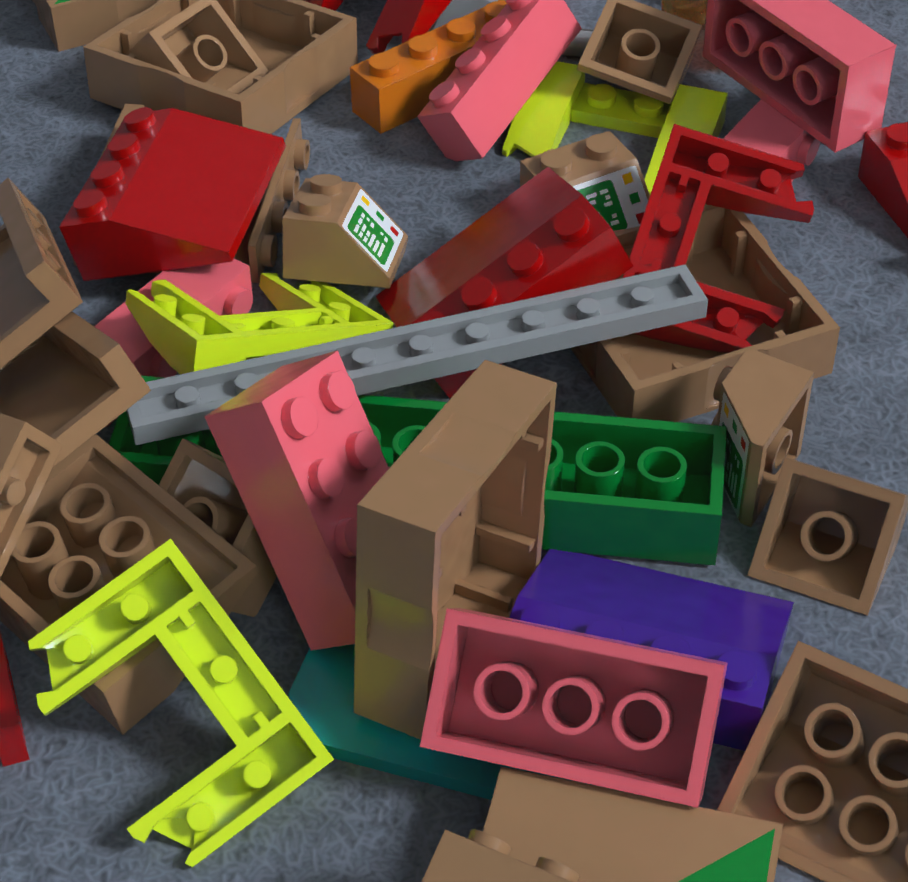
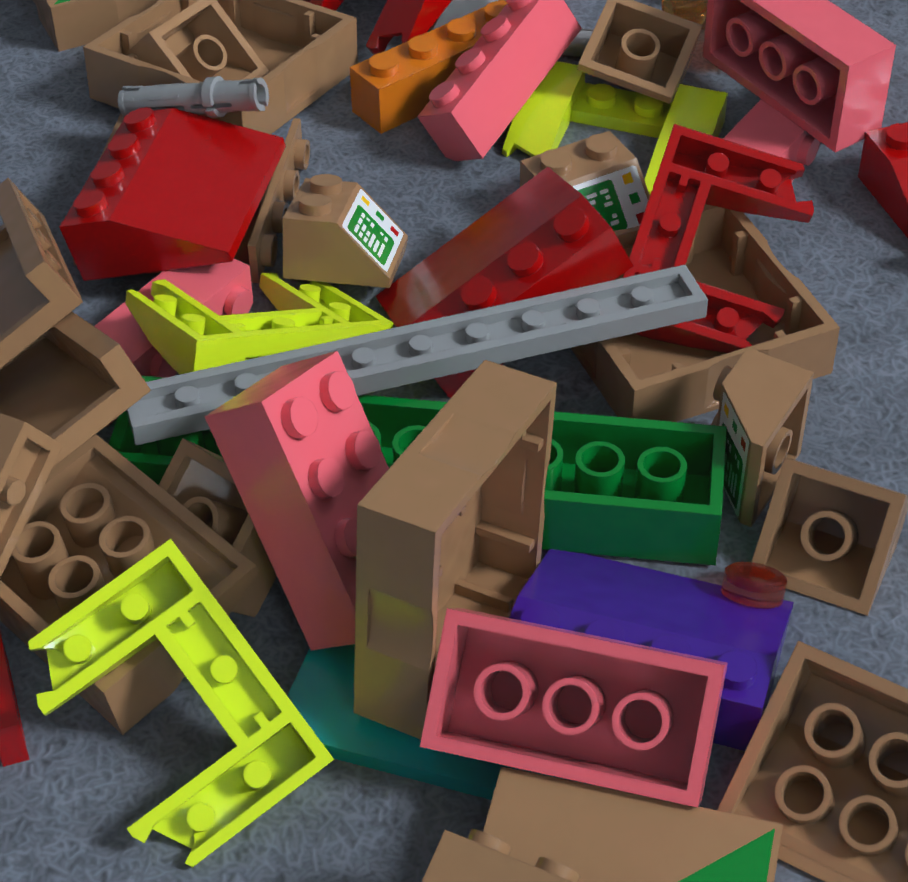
none -> light grey pin [118,76,269,118]
none -> clear red tile [721,562,788,608]

